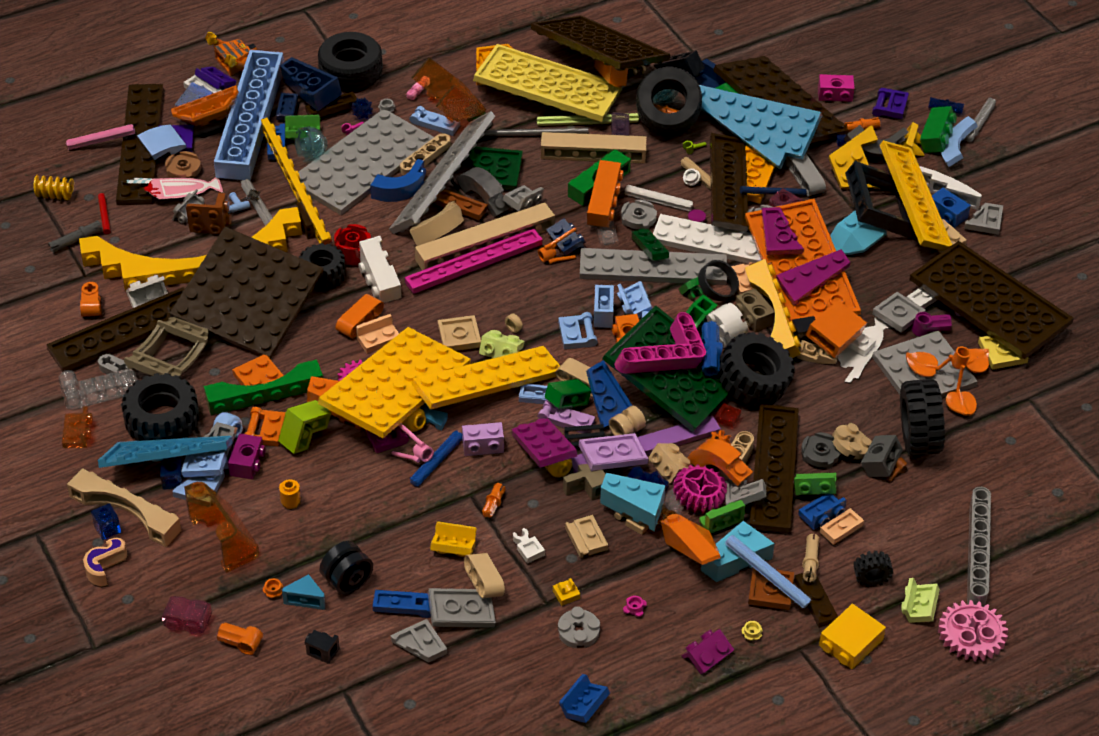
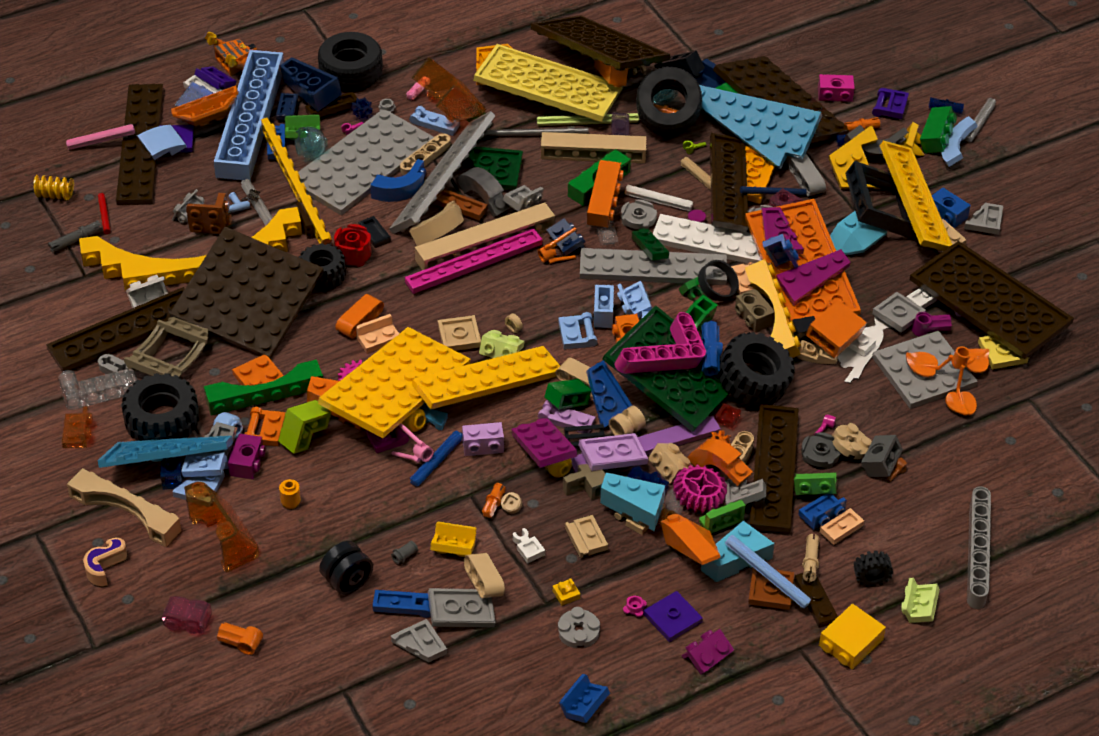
orange piece [80,282,102,317] -> none
clear blue brick [91,503,121,540] -> none
sticker [127,177,223,199] -> none
medium nougat plate [165,151,201,178] -> none
orange plate [263,578,283,598] -> none
dark azure slope [282,574,325,610] -> none
black brick [304,630,340,664] -> none
white wedge [358,236,401,303] -> none
light blue tile [519,384,547,404] -> none
white plate [683,168,701,186] -> none
white brick [706,303,748,348] -> none
light yellow plate [742,621,762,641] -> none
black tyre [900,379,945,456] -> none
white slope [919,166,982,210] -> none
bright pink gear [938,600,1008,662] -> none
none -> black tile [358,216,391,248]
none -> dark grey pin [391,540,418,564]
none -> tan tile [501,492,522,514]
none -> dark purple plate [643,591,703,642]
none -> blue bracket [762,234,799,268]
none -> dark pink hand [814,415,836,436]

